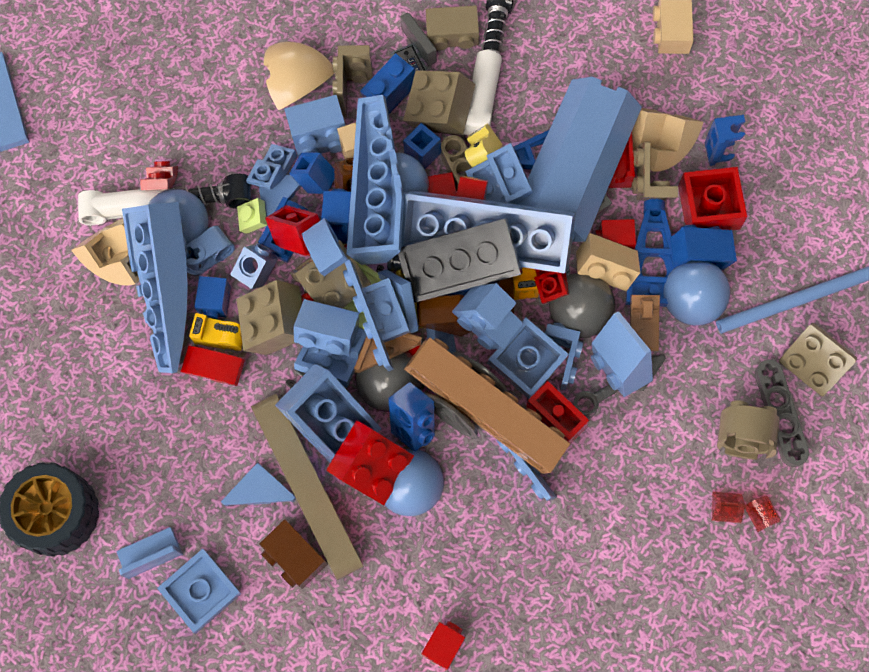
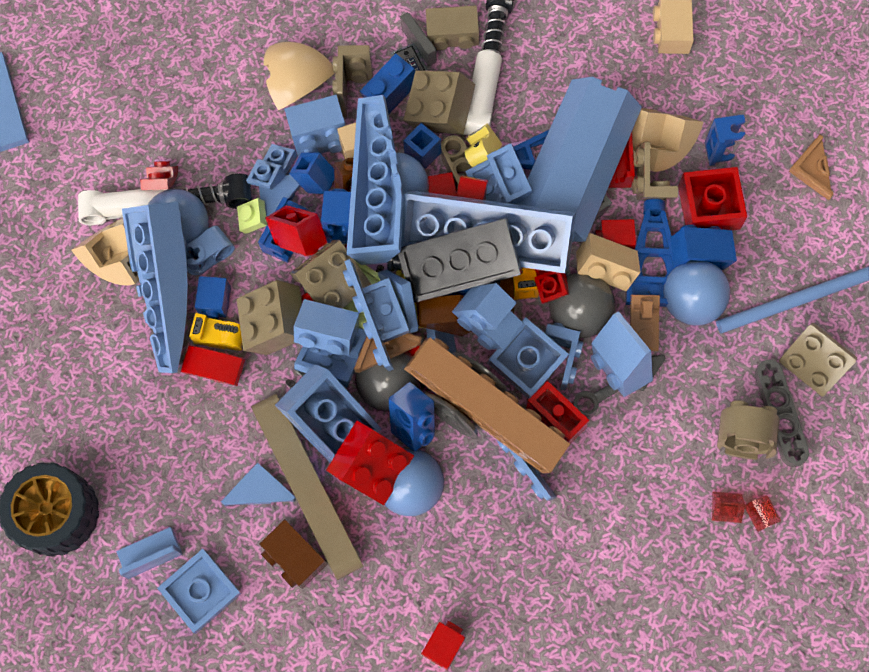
medium blue brick [230,244,278,289] -> none
medium blue slope [302,218,348,276] -> none
none -> medium nougat tile [789,134,834,200]

